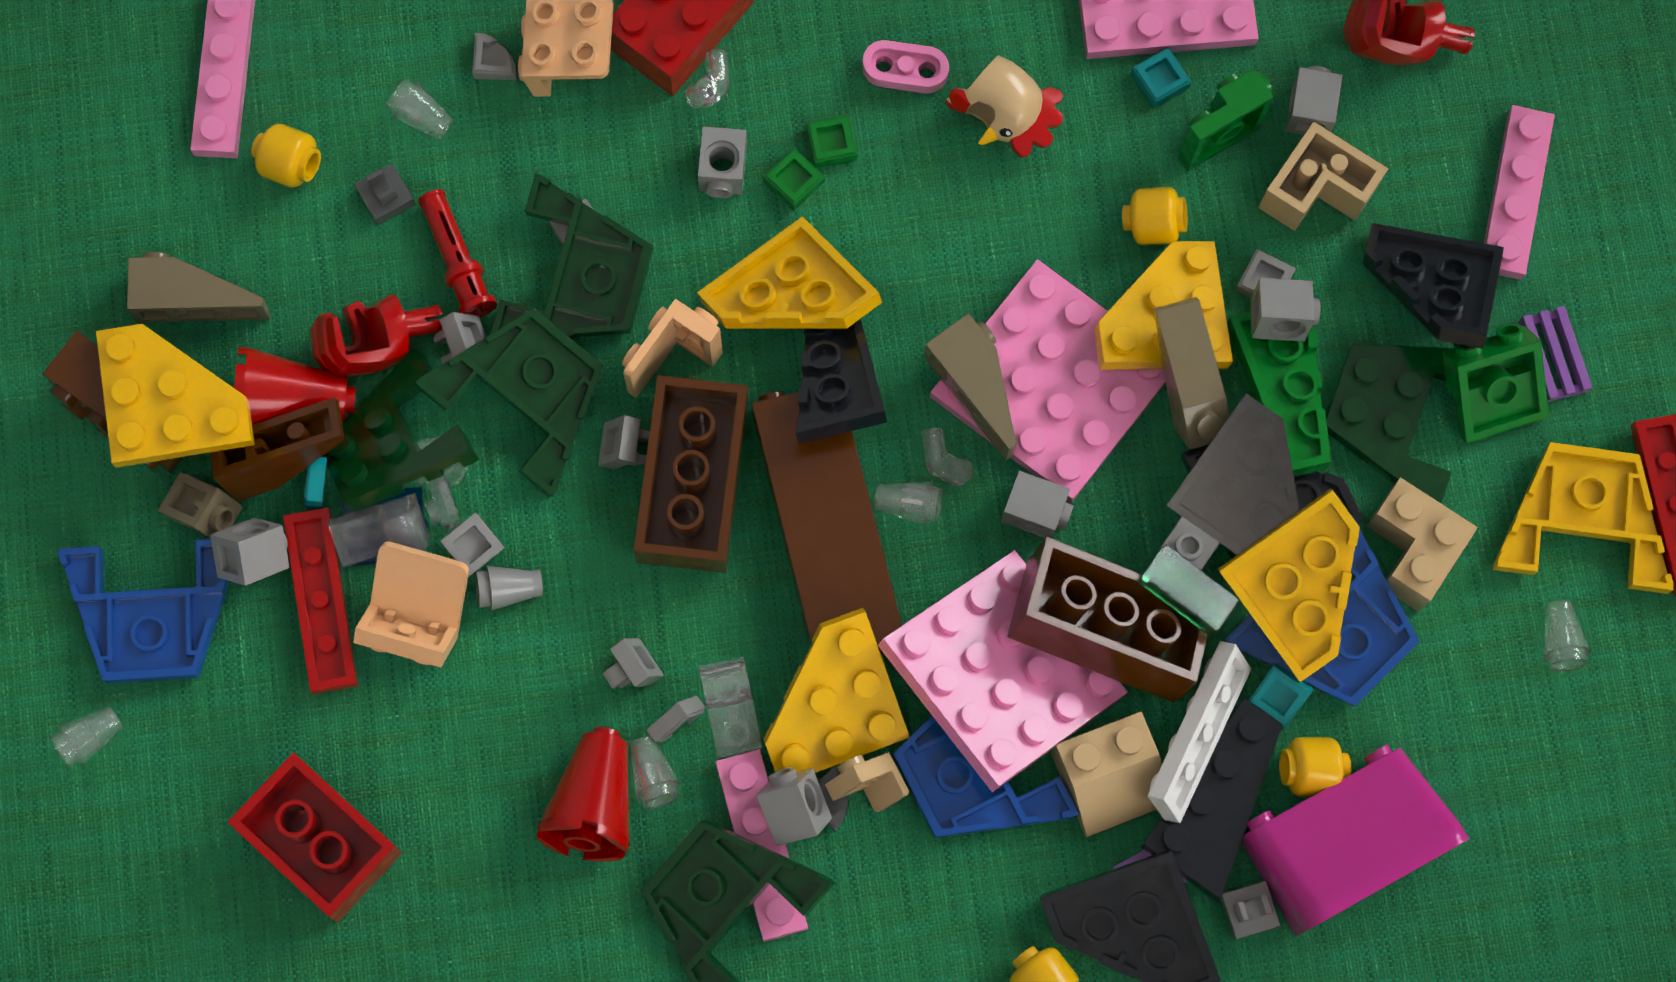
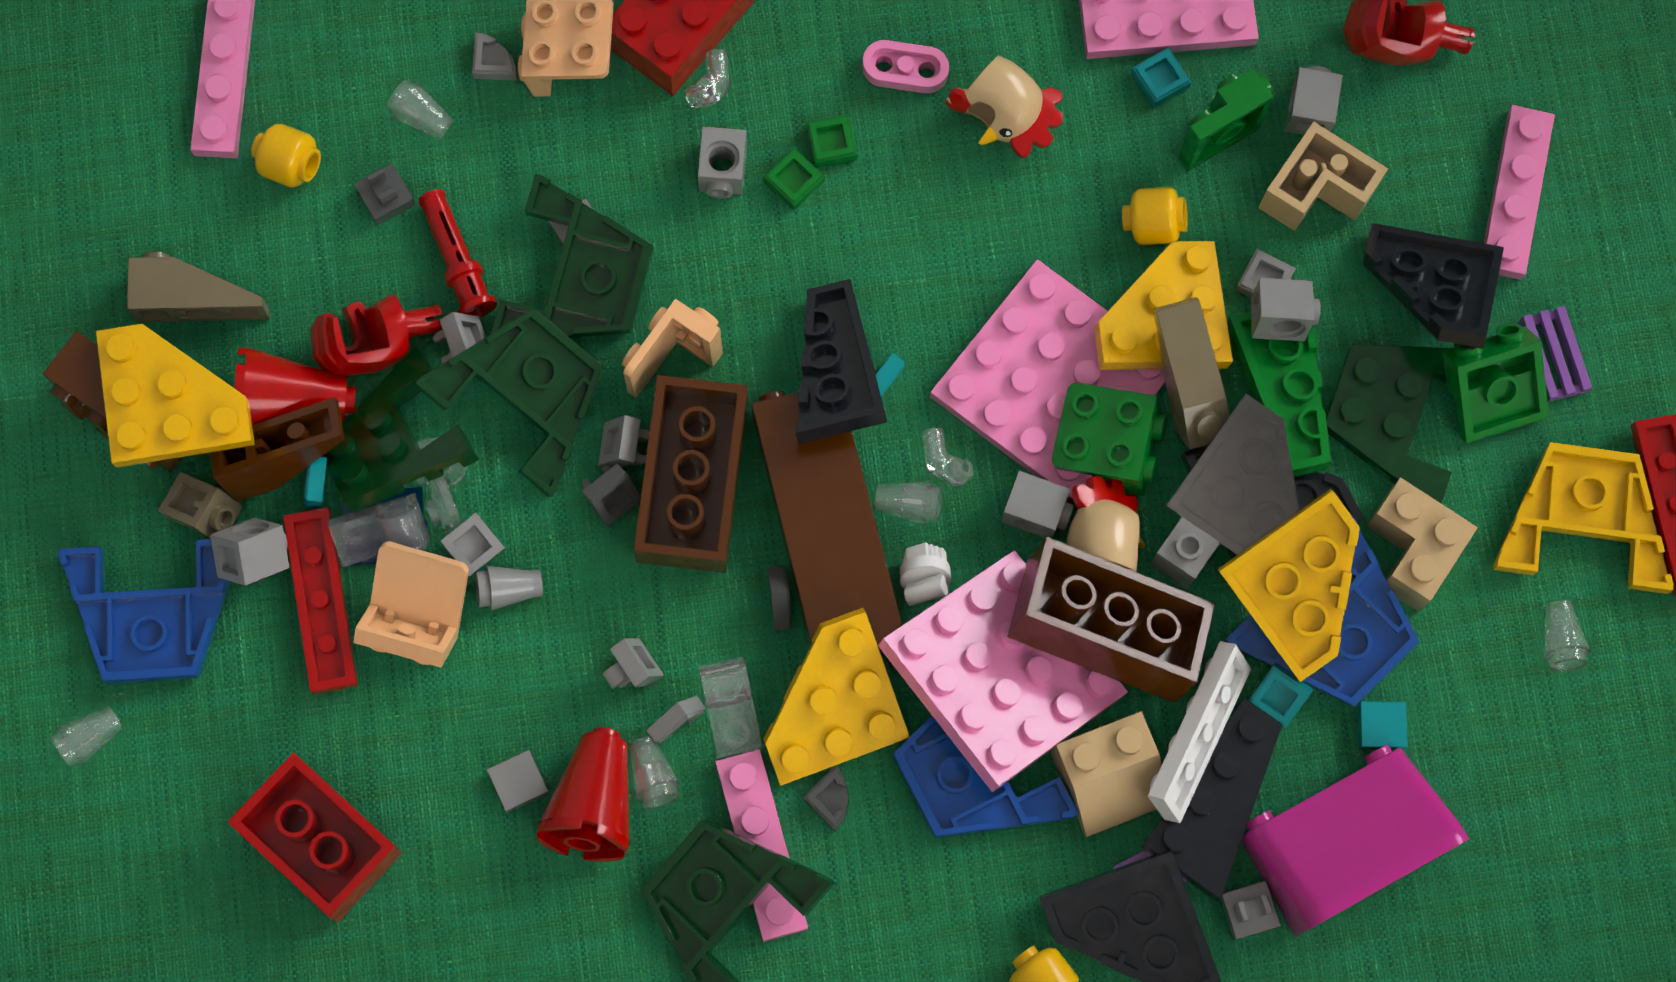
yellow plate [697,216,882,329] -> none
light grey brick [756,767,832,846] -> none
tan bracket [825,752,909,812] -> none
dark tan slope [924,313,1016,460] -> none
clear green tile [1137,544,1239,637] -> none
yellow head [1279,737,1351,797] -> none
none -> light grey tile [487,750,549,813]
none -> dark grey tile [582,464,641,527]
none -> dark grey tile [768,566,792,631]
none -> teal tile [875,353,905,396]
none -> white piece [900,542,951,606]
none -> green bracket [1052,383,1167,496]
none -> tan piece [1066,475,1145,572]
none -> teal tile [1357,701,1408,750]

